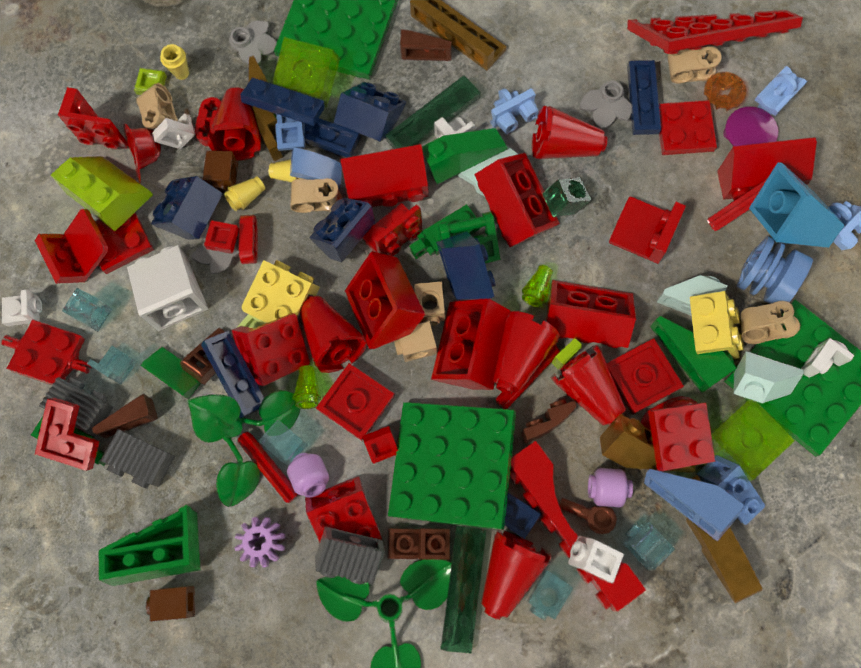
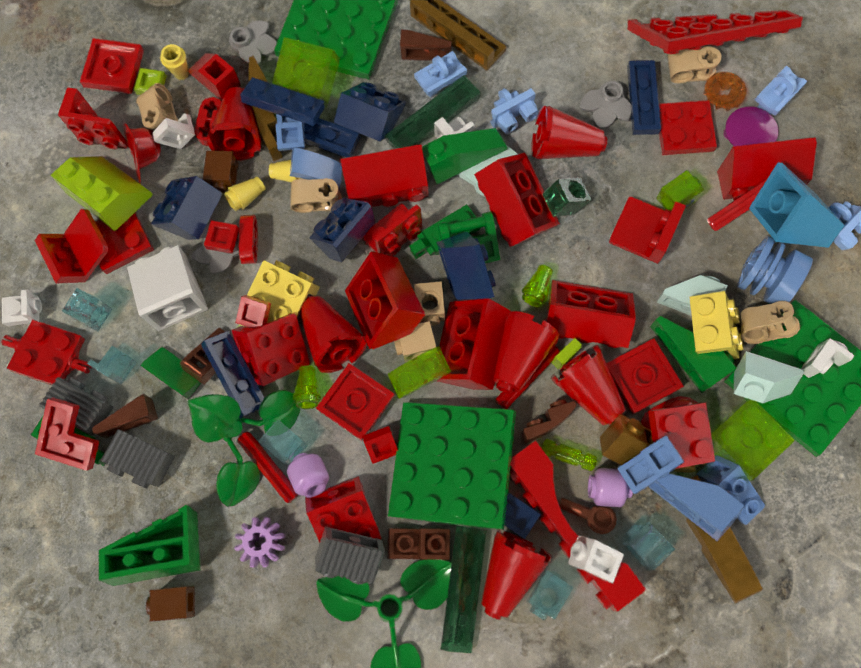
none -> red plate [80,38,144,94]
none -> red slope [188,54,241,101]
none -> plate [235,295,272,328]
none -> clear neon green slope [388,347,451,399]
none -> light blue hips [414,51,467,97]
none -> clear neon green axle [541,439,597,471]
none -> medium blue slope [618,436,684,494]
none -> clear neon green brick [656,170,704,210]

